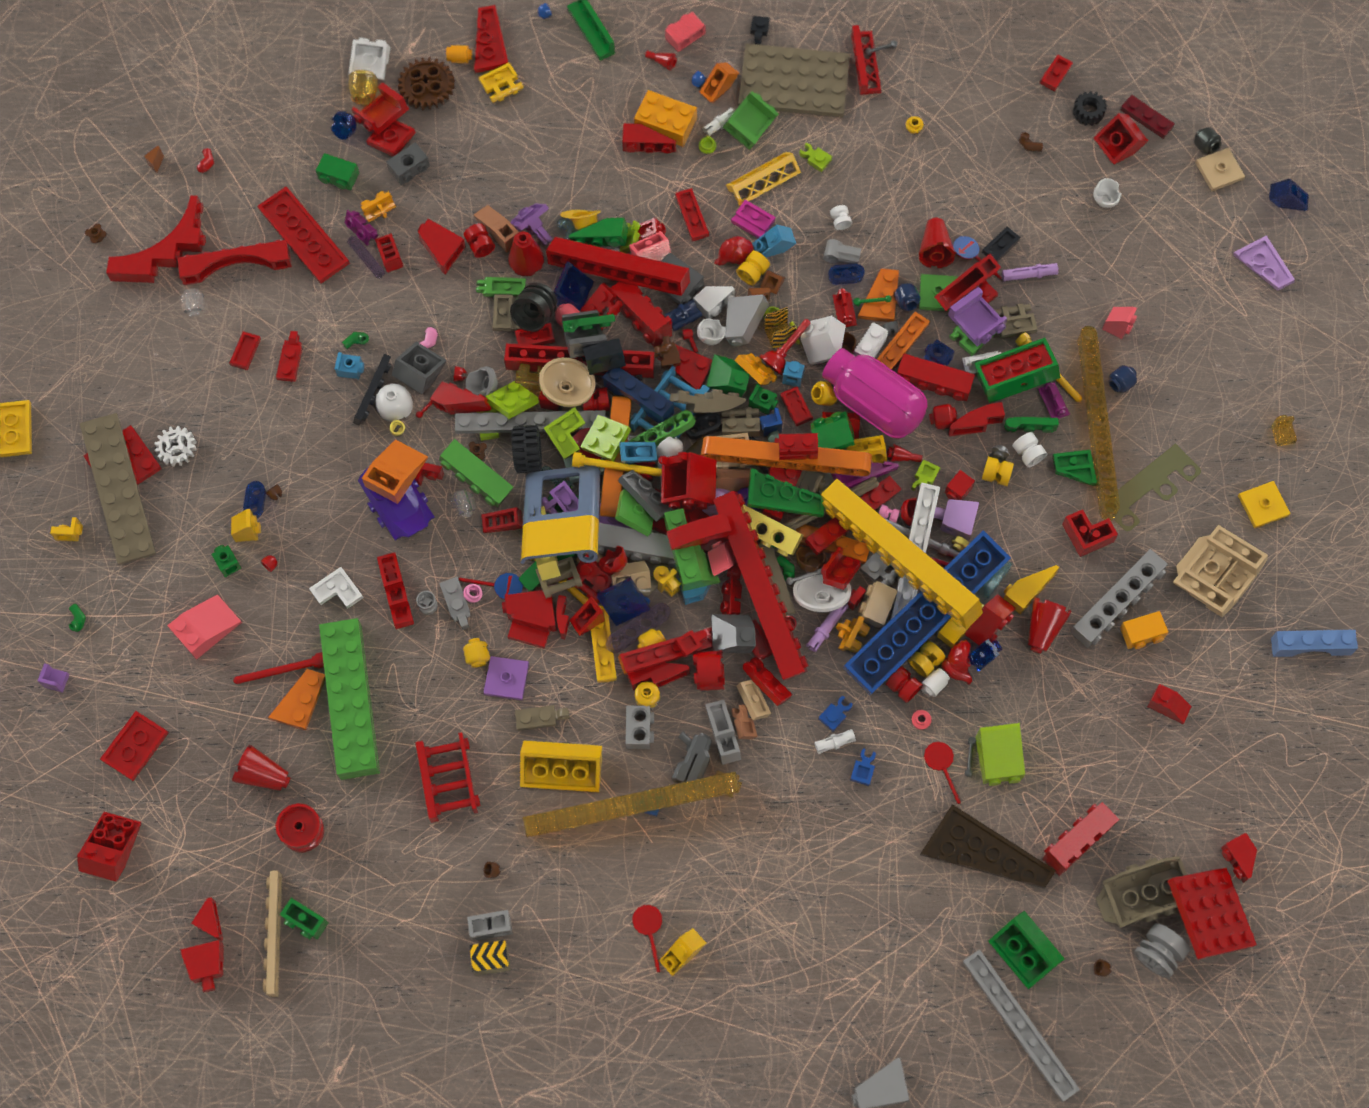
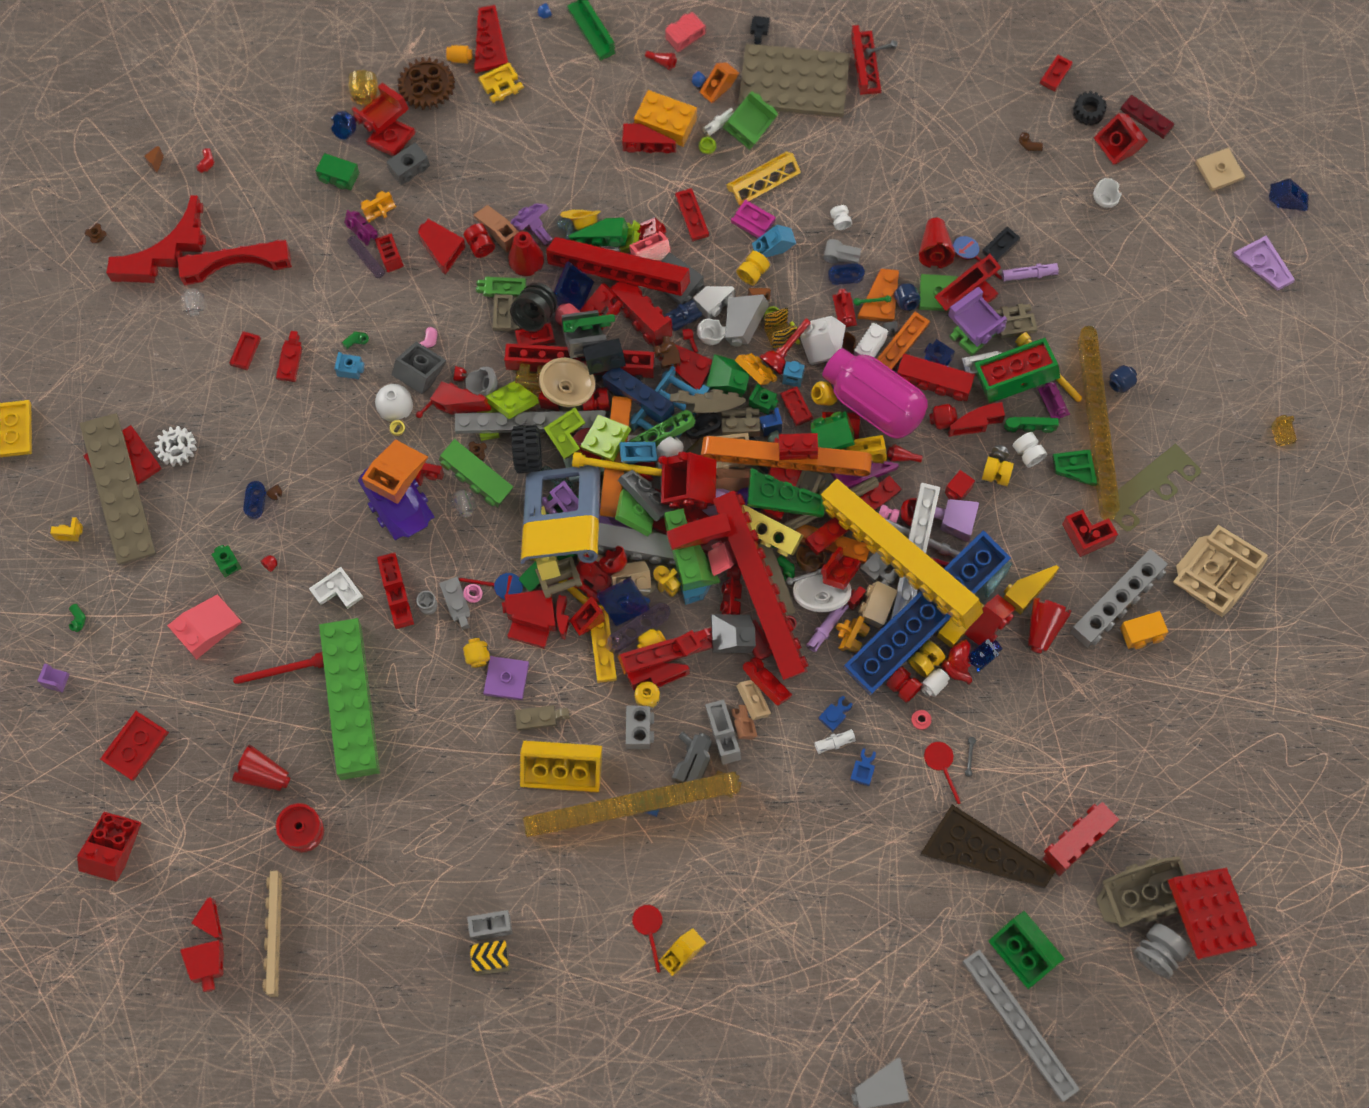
yellow slope [231,509,261,542] -> none
red plate [257,186,350,284] -> none
orange wing [268,669,326,730] -> none
green brick [280,898,329,940] -> none
white plate [348,38,390,80] -> none
black plate [353,354,392,426] -> none
red fence [415,732,481,823] -> none
red slope [481,507,523,533] -> none
reddish brown hinge [483,861,501,878] -> none
red brick [693,650,725,691] -> none
red hair [714,236,754,266] -> none
dark orange slope [760,270,786,294] -> none
lime plate [799,143,832,173] -> none
yellow plate [906,116,924,134] -> none
lime plate [911,459,941,491] -> none
light yellow plate [951,536,970,552] -> none
lime slope [975,723,1025,786] -> none
reddish brown hinge [1093,959,1111,977] -> none
coral slope [1102,307,1137,339] -> none
red slope [1147,683,1192,724] -> none
pearl dark grey head [1194,127,1221,154] -> none
red slope [1221,833,1257,883] -> none
yellow plate [1238,481,1291,529] -> none
medium blue arch [1271,630,1358,657] -> none

